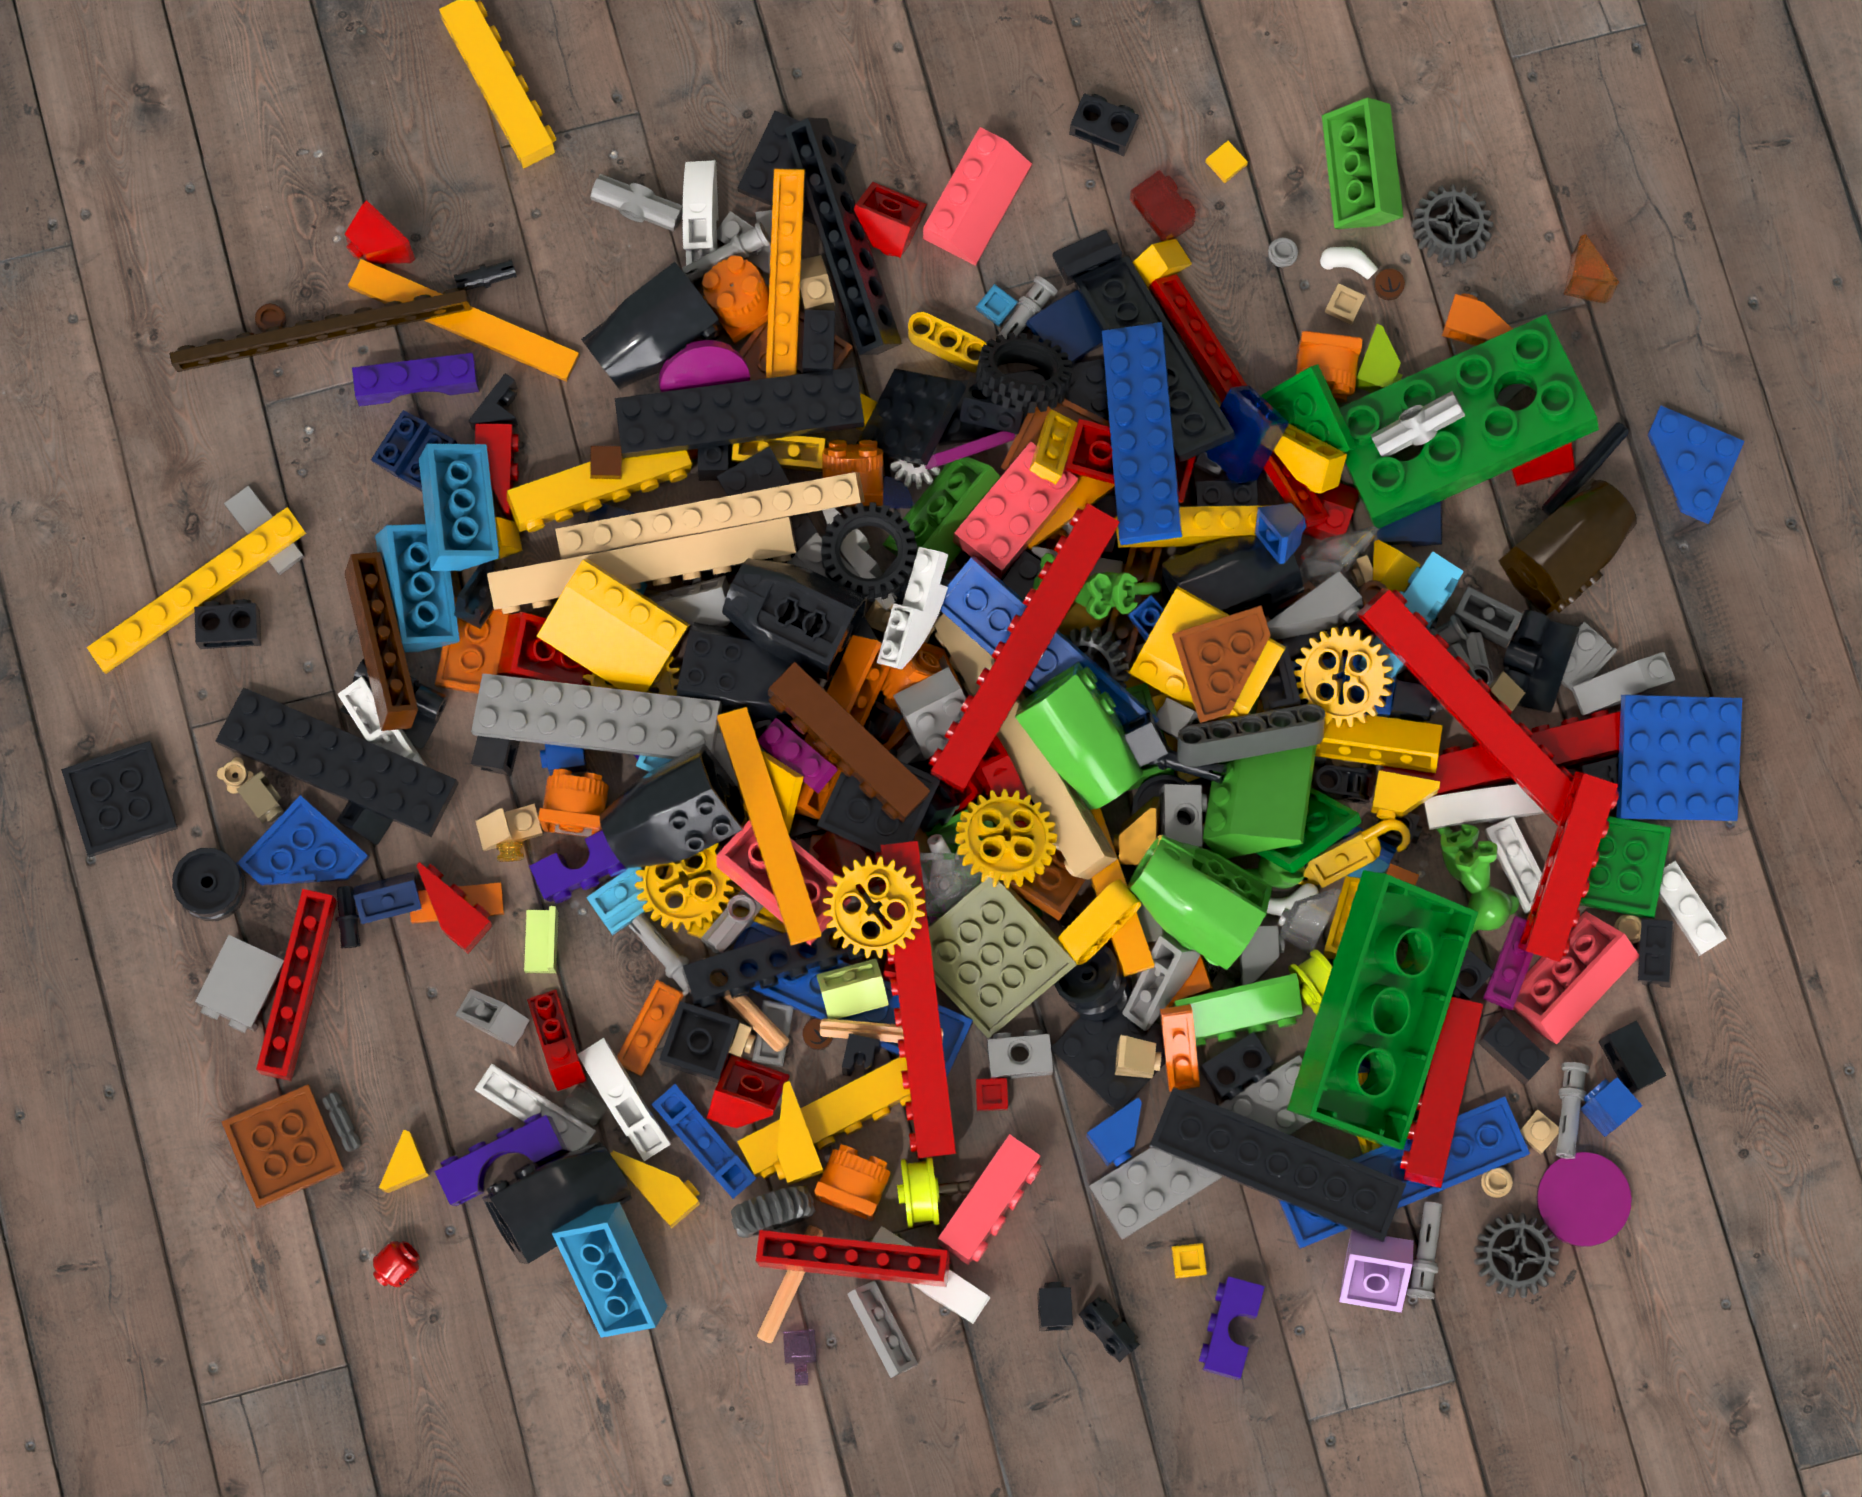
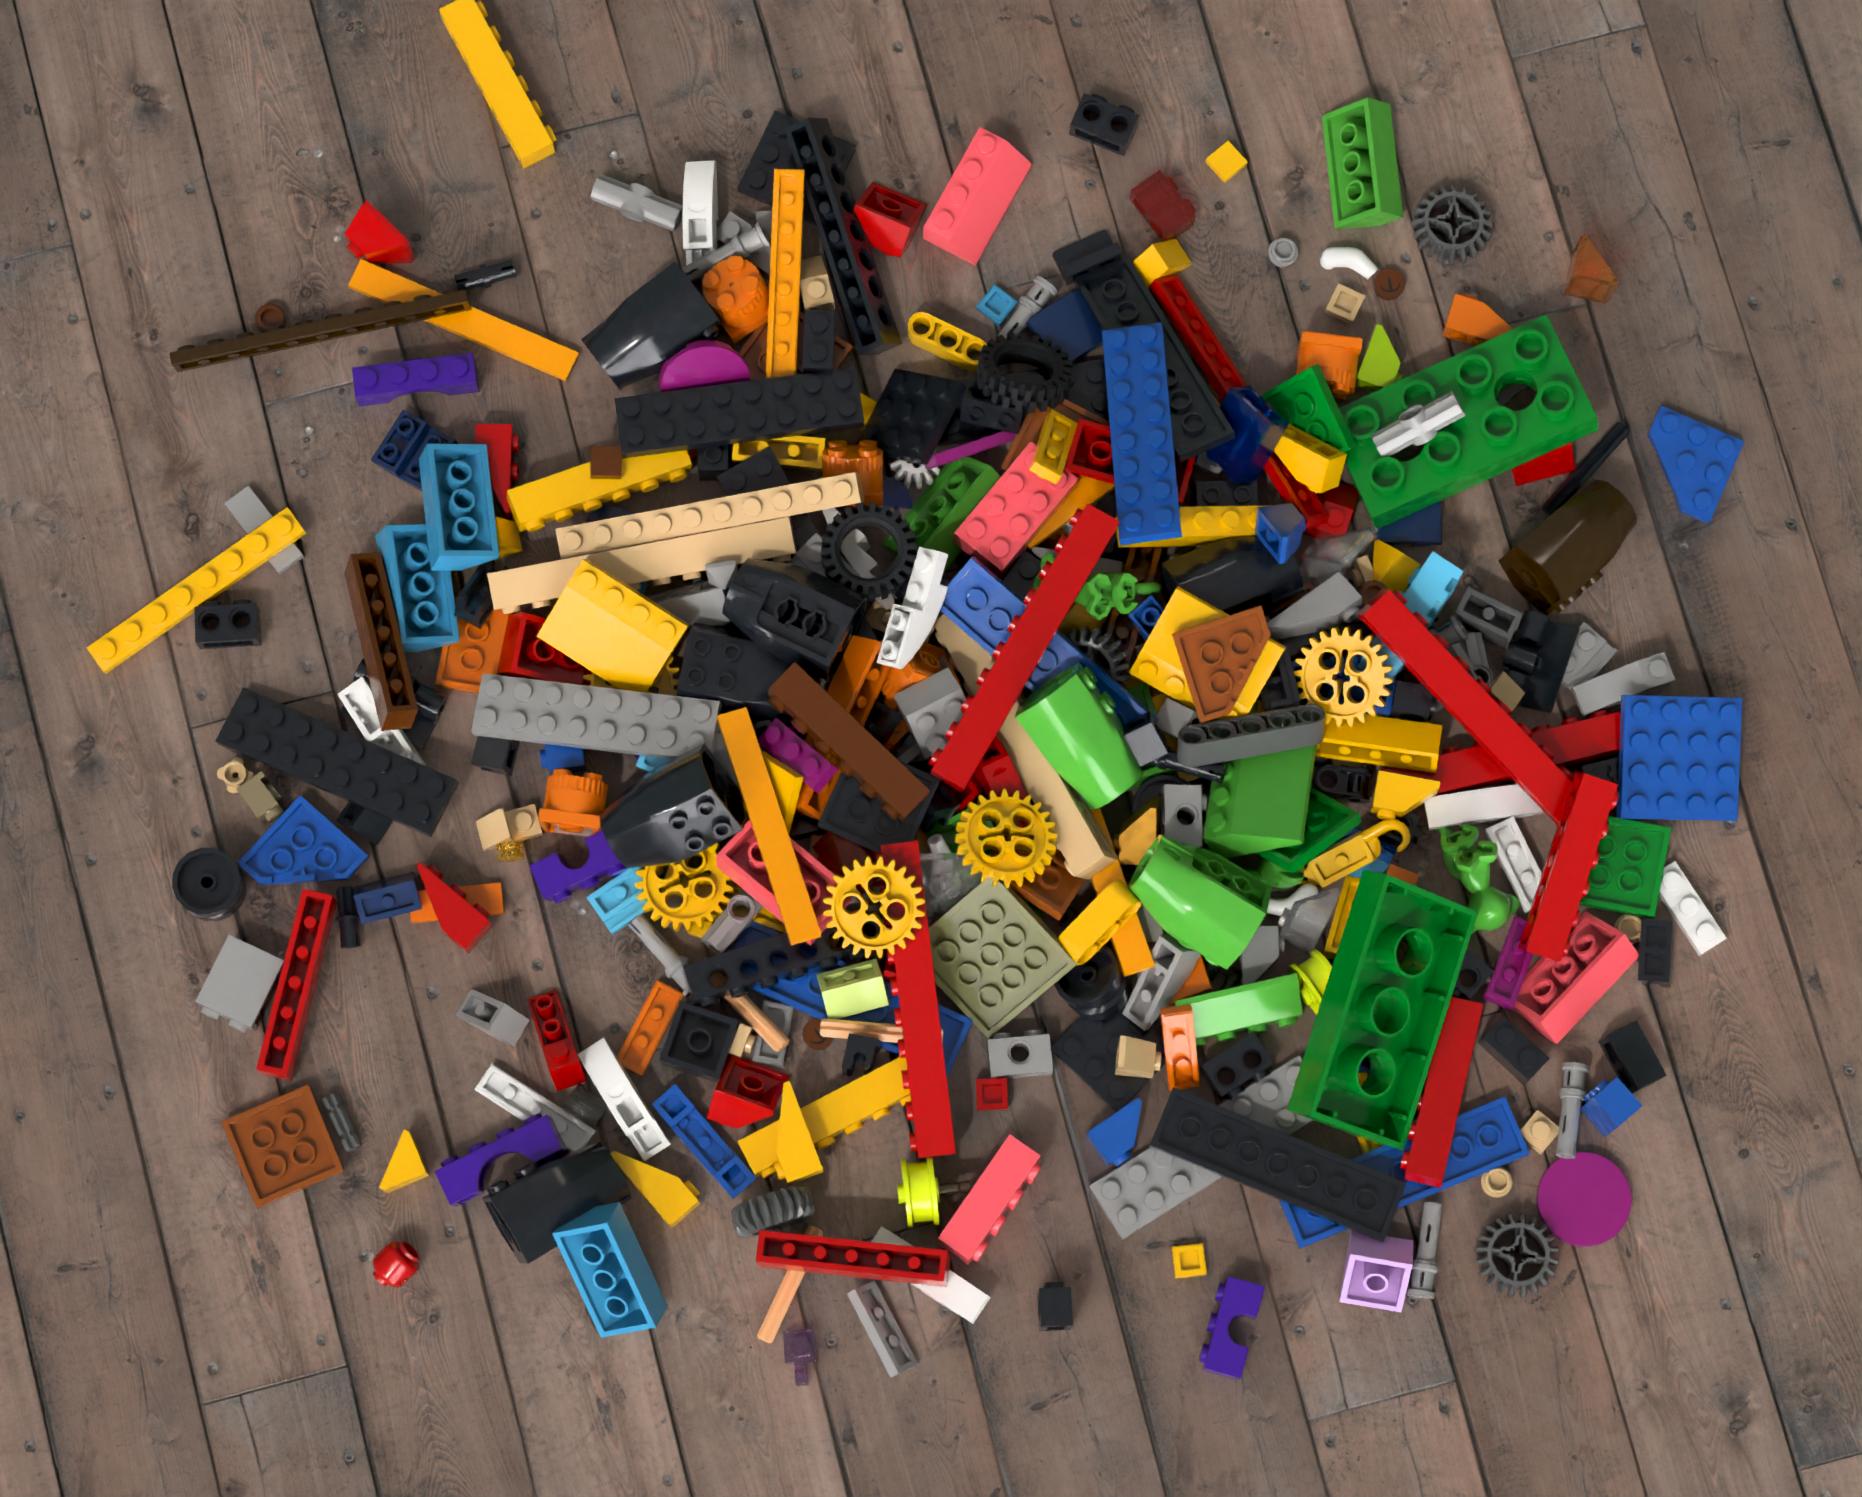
black plate [61,741,178,858] -> none
black slope [469,373,518,431] -> none
yellowish green panel [524,906,558,973] -> none
orange piece [814,1144,891,1222] -> none
black hinge [1078,1297,1140,1363] -> none
none -> light grey slope [705,560,738,590]

